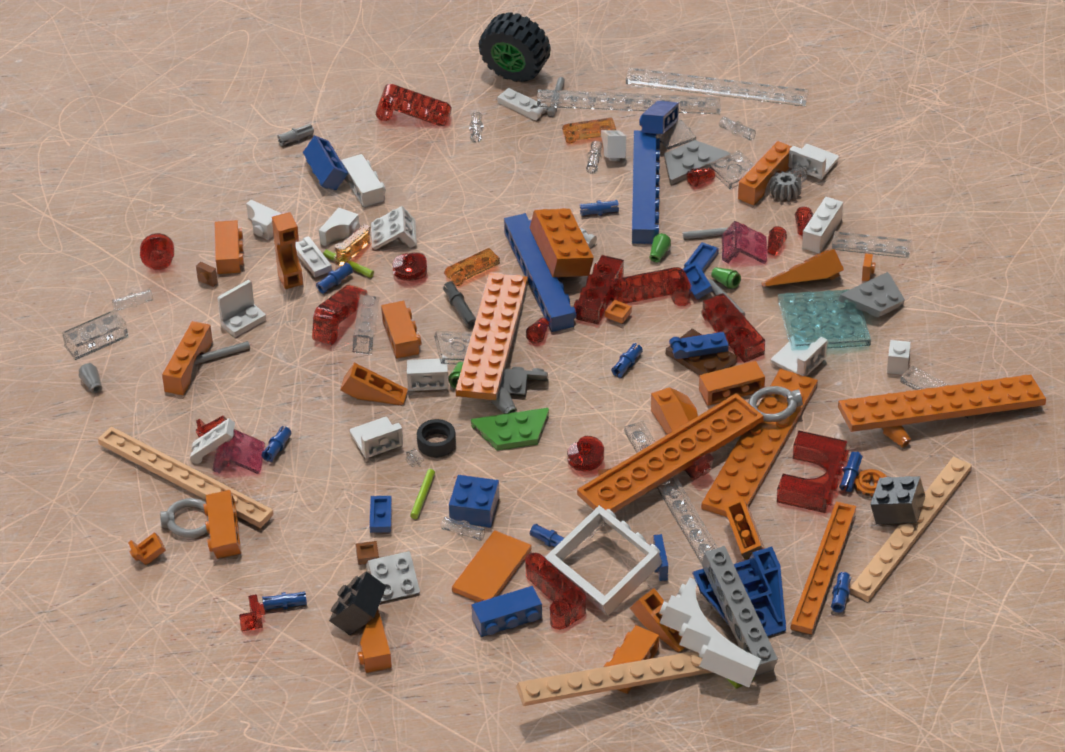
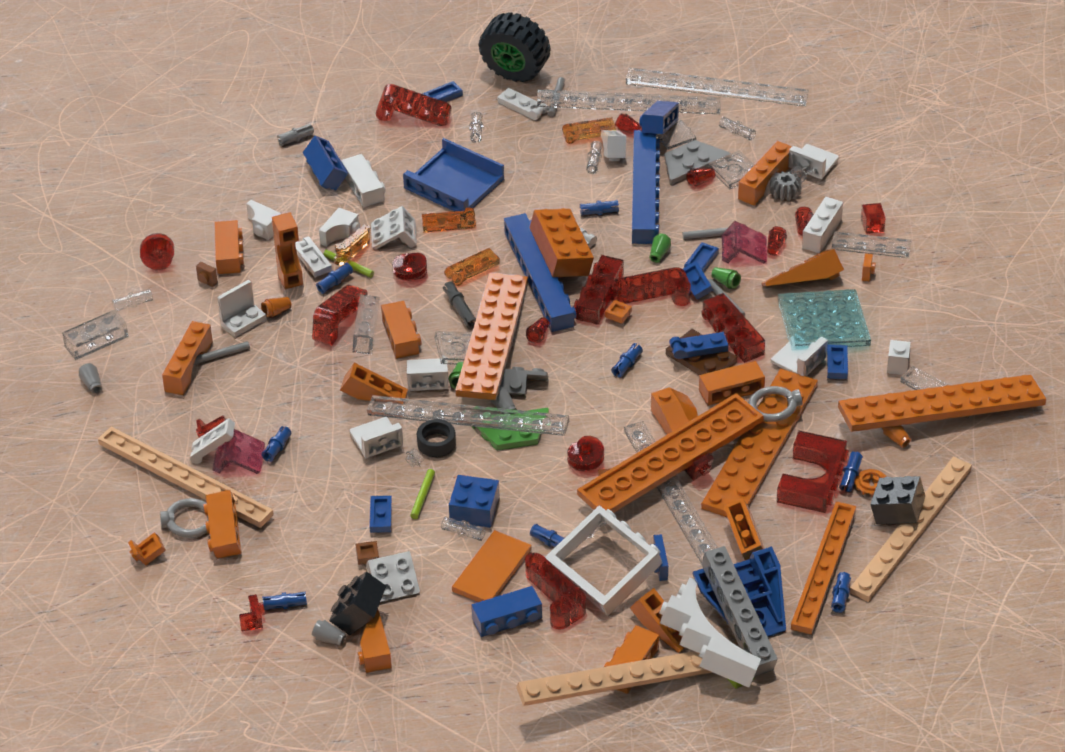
light grey wing [838,272,905,317] -> none
none -> orange cone [261,297,292,318]
none -> light grey cone [312,620,346,646]
none -> clear plate [367,395,570,436]
none -> blue panel [403,138,504,216]
none -> blue tile [422,81,463,108]
none -> clear orange plate [422,207,476,232]
none -> clear red cone [615,113,642,135]
none -> blue plate [827,345,848,379]
none -> clear red brick [861,203,886,234]

